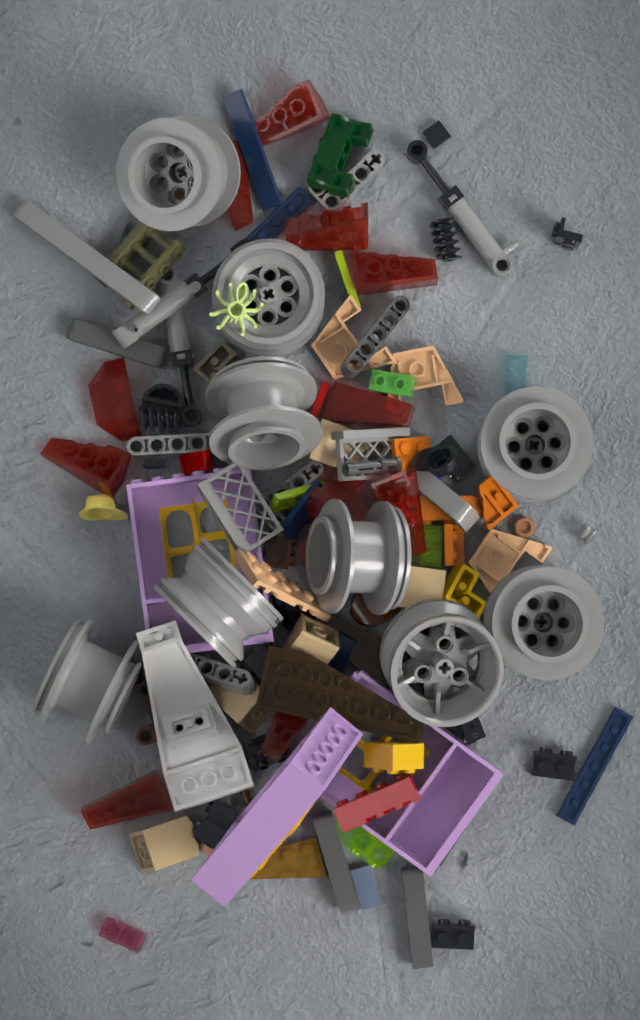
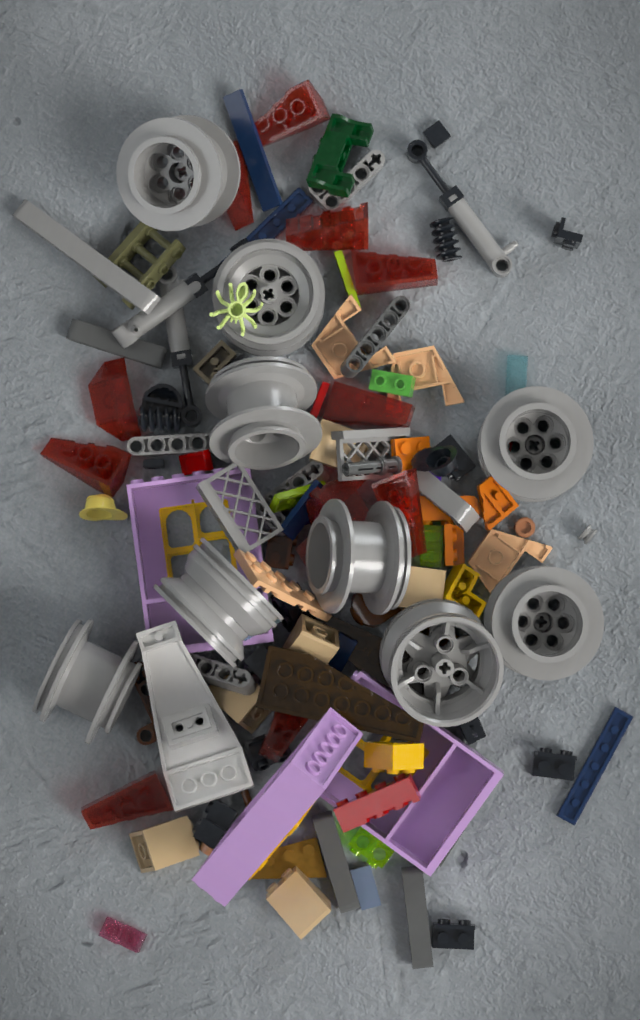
none -> tan slope [266,866,331,939]

